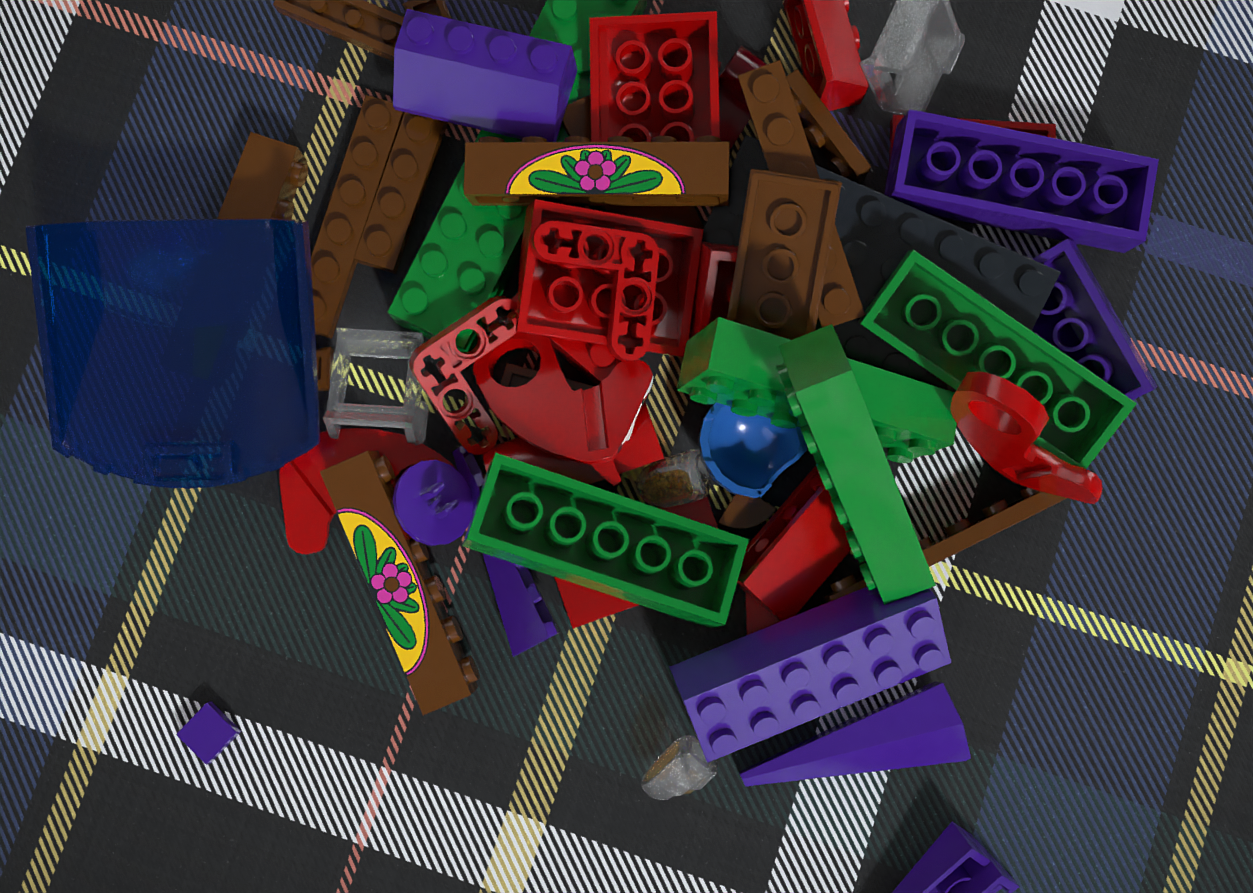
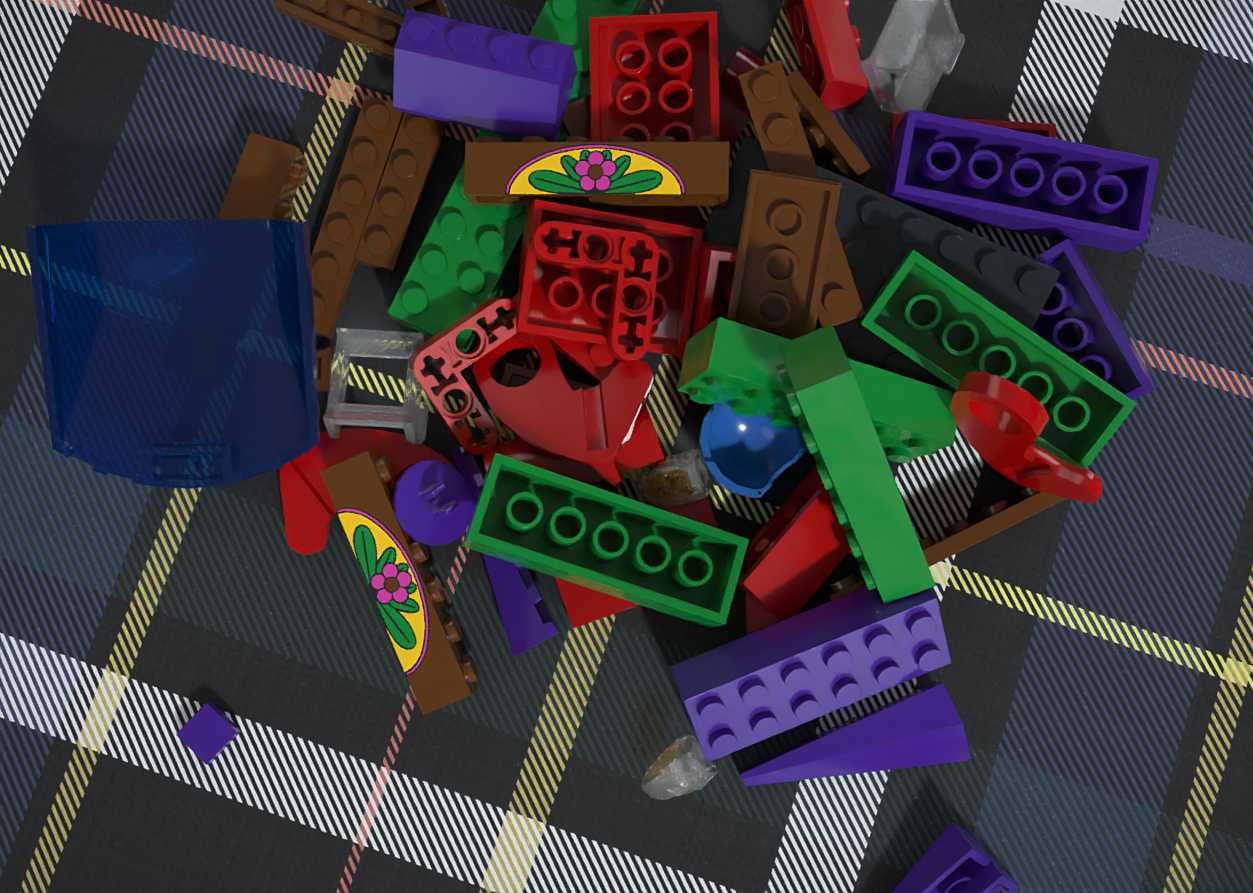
reddish brown tile [718,494,777,529] -> none

